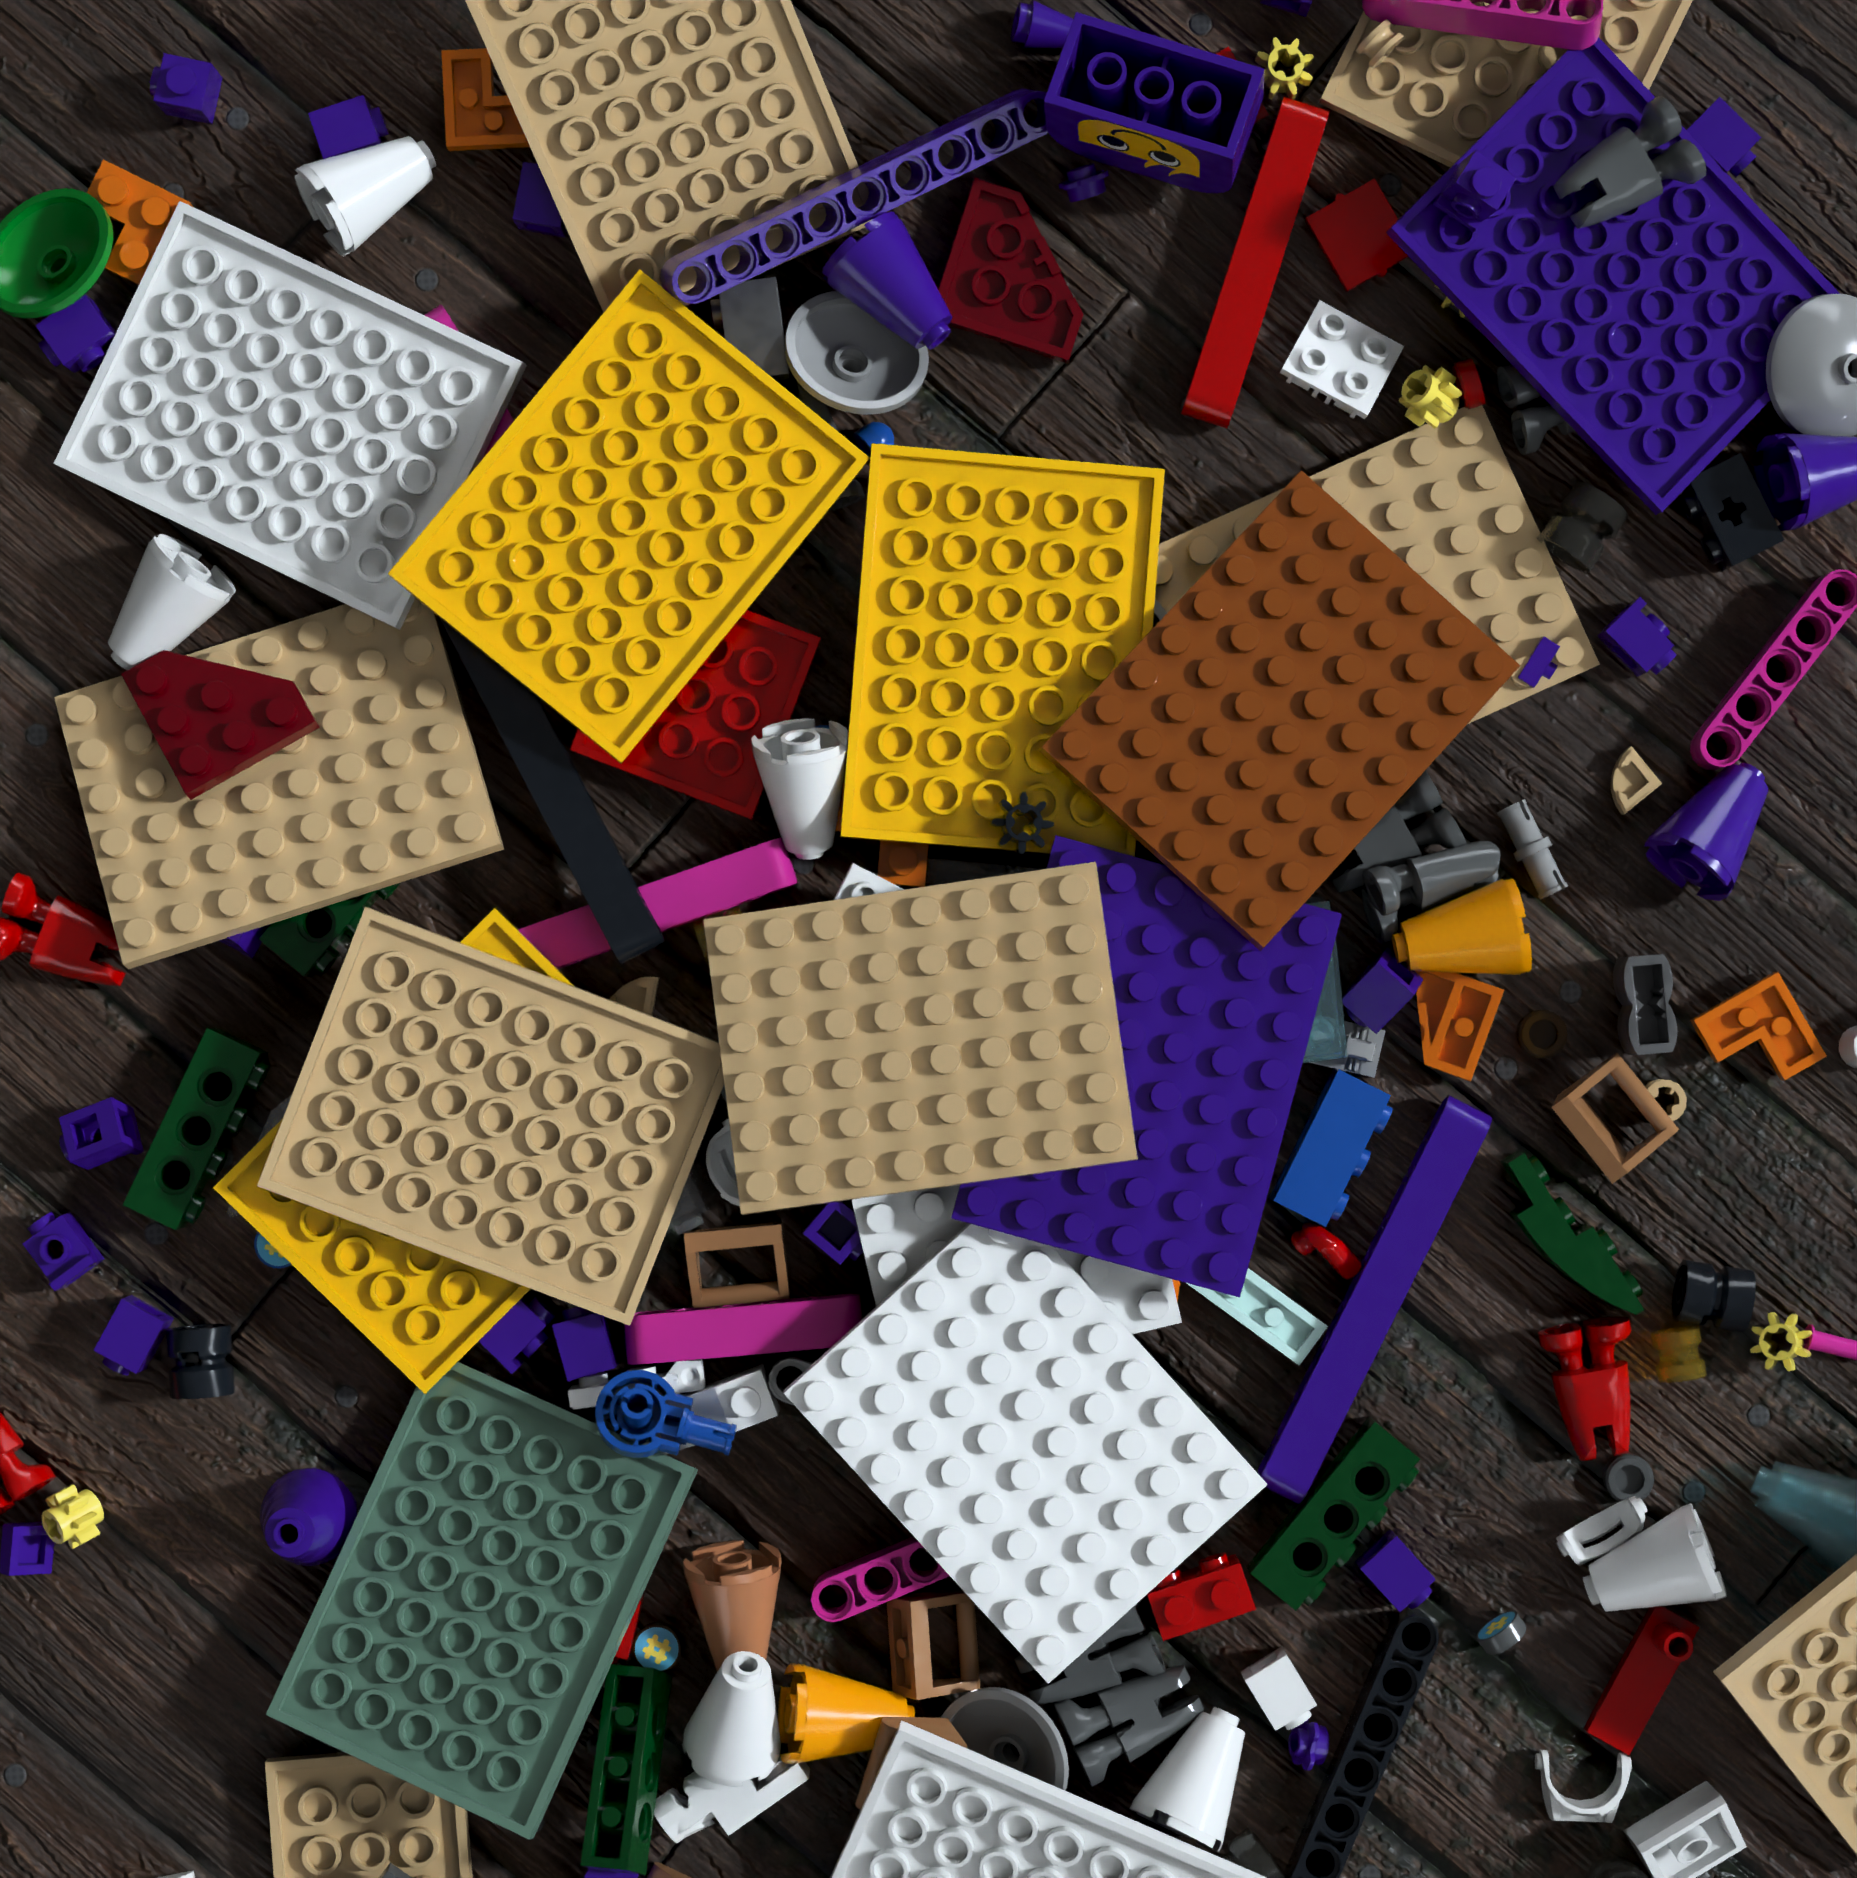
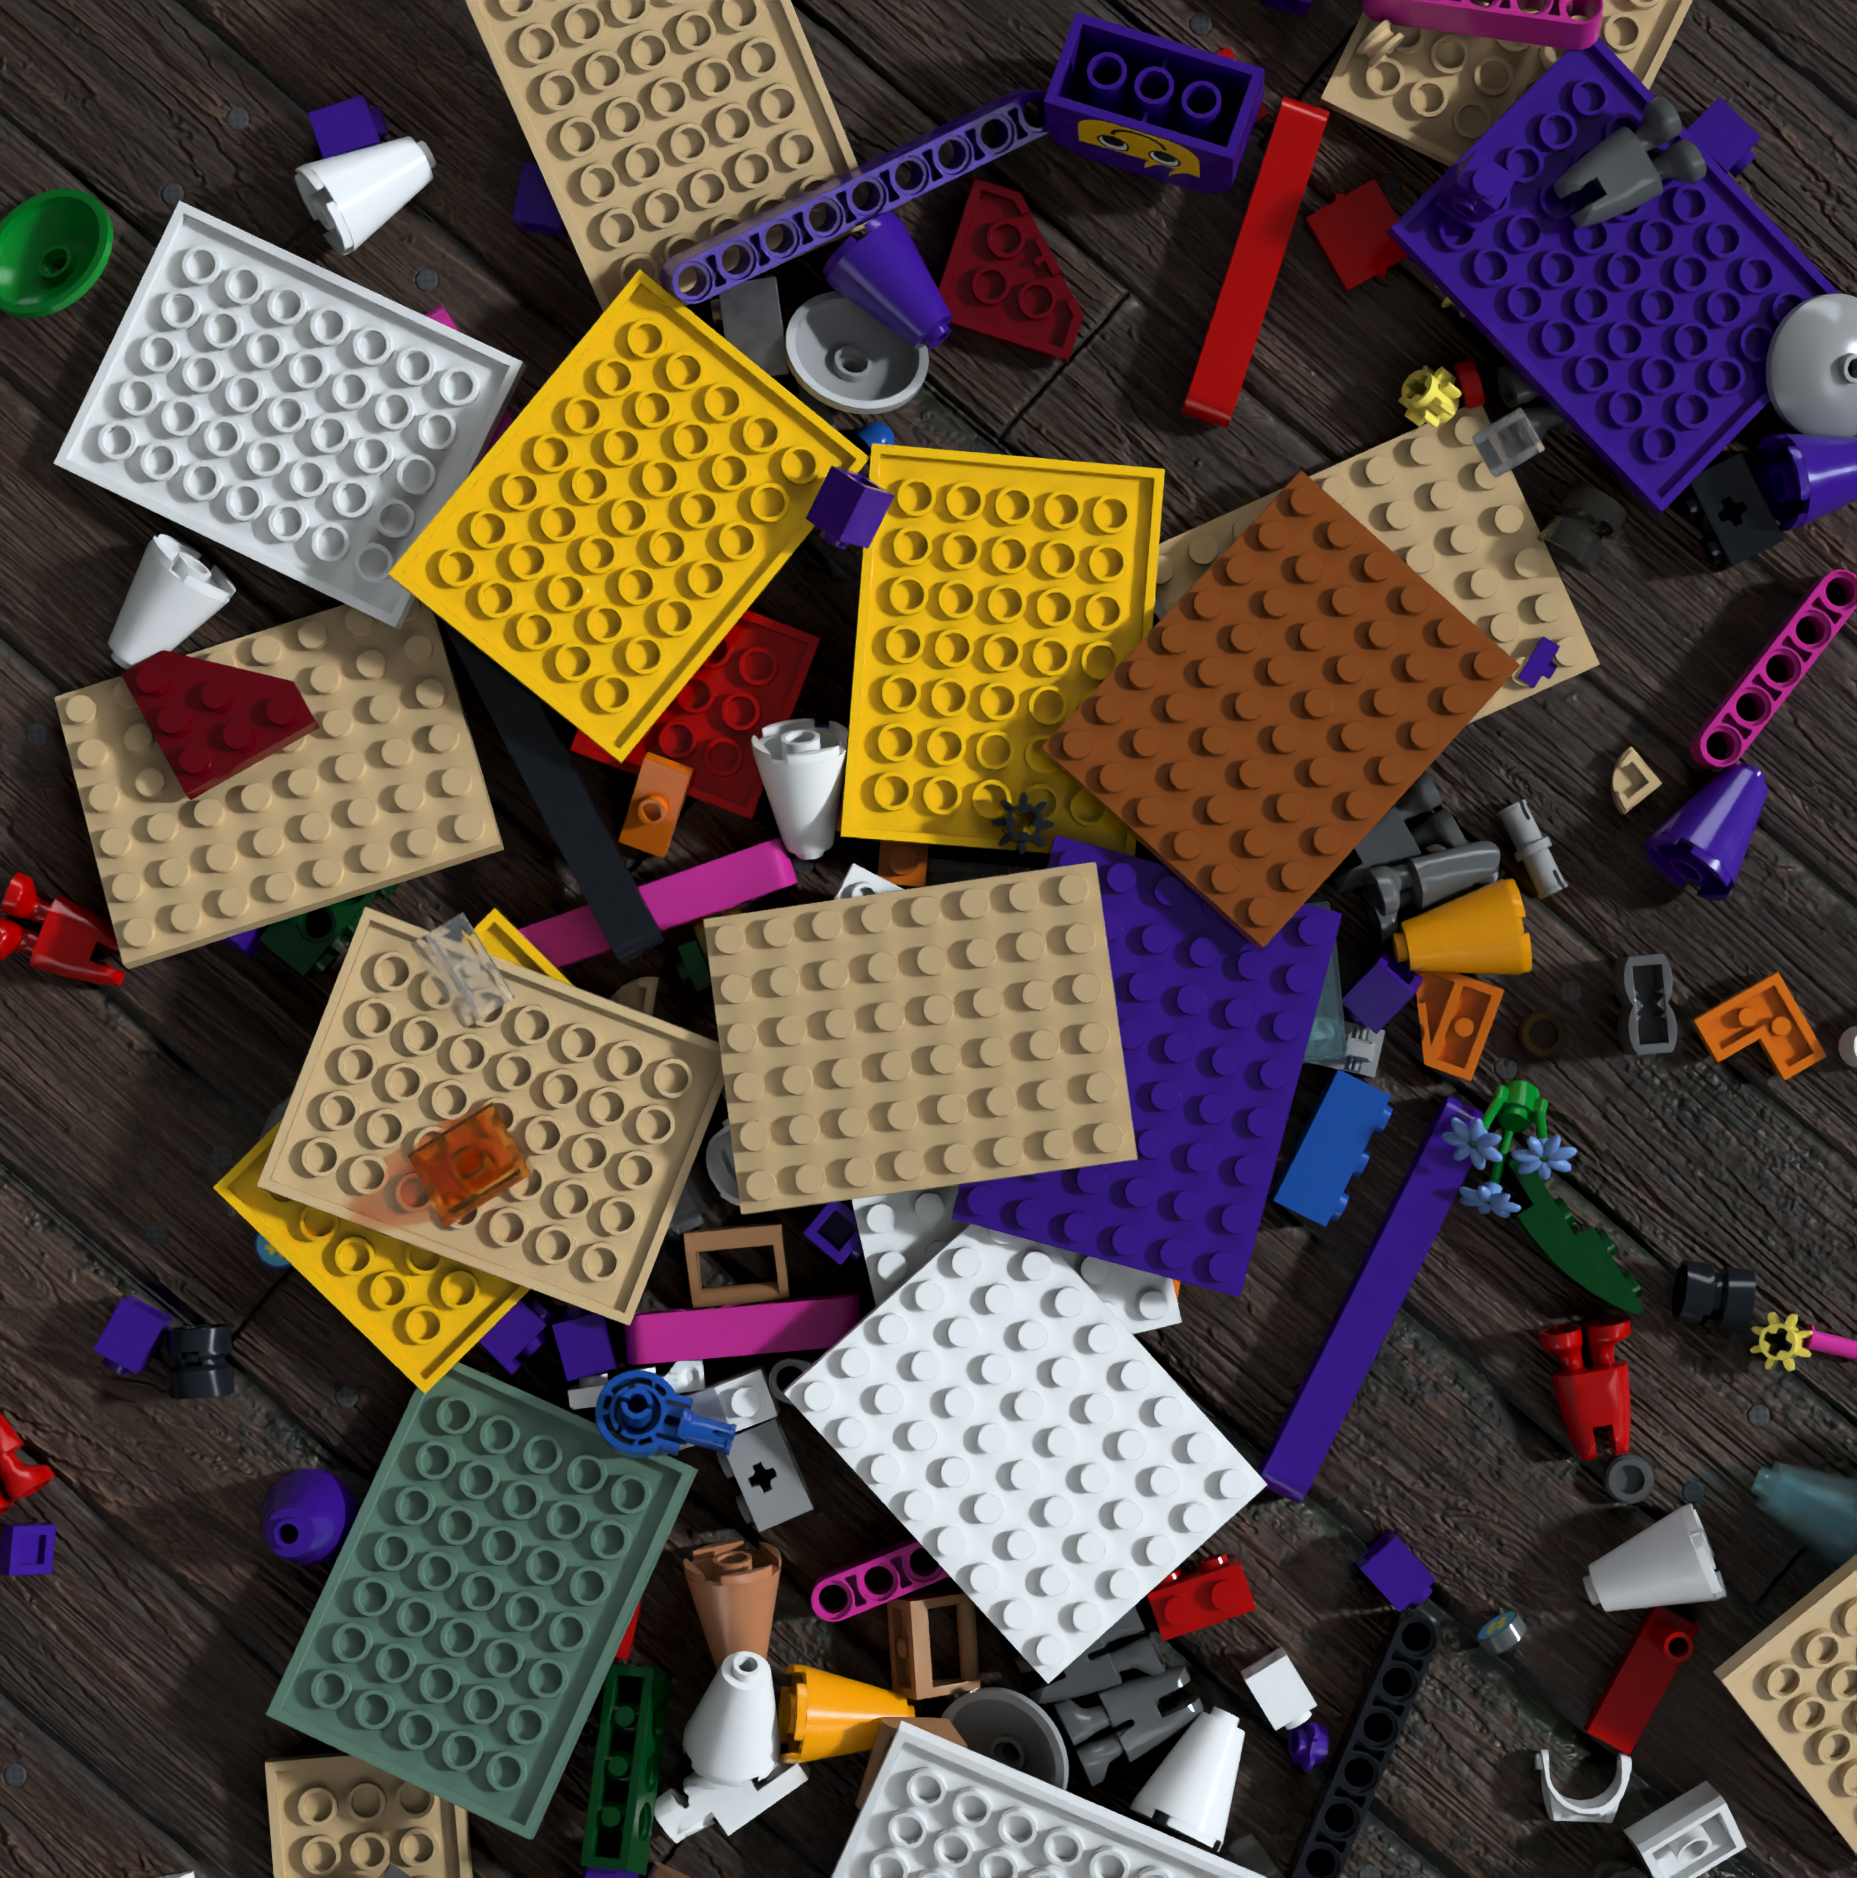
dark purple brick [22,1212,105,1292] -> none
dark purple brick [35,294,116,373] -> none
light yellow gear [41,1484,104,1549] -> none
dark purple brick [59,1097,144,1170] -> none
orange plate [87,159,194,286] -> none
dark green brick [123,1028,269,1230] -> none
dark purple brick [150,53,223,125] -> none
orange plate [441,48,530,151] -> none
tile [632,1622,682,1672] -> none
dark purple cone [1011,0,1073,49] -> none
dark purple plate [1058,163,1109,202] -> none
light aqua plate [1187,1268,1328,1366] -> none
dark green brick [1246,1417,1420,1611] -> none
light yellow gear [1255,37,1314,99] -> none
white hinge [1280,300,1404,419] -> none
red arm [1291,1222,1361,1279] -> none
medium nougat tile [1551,1052,1679,1184] -> none
white helmet [1556,1496,1648,1566] -> none
dark purple brick [1597,597,1677,677] -> none
tan bush [1645,1079,1687,1121] -> none
clear yellow wheel [1651,1326,1707,1383] -> none
none -> clear orange slope [407,1102,534,1228]
none -> clear slope [412,912,515,1028]
none -> orange plate [618,752,694,859]
none -> dark green plate [674,939,712,992]
none -> light grey brick [717,1416,815,1532]
none -> dark purple brick [806,466,894,549]
none -> medium blue plant [1442,1080,1577,1218]
none -> clear slope [1472,407,1545,477]

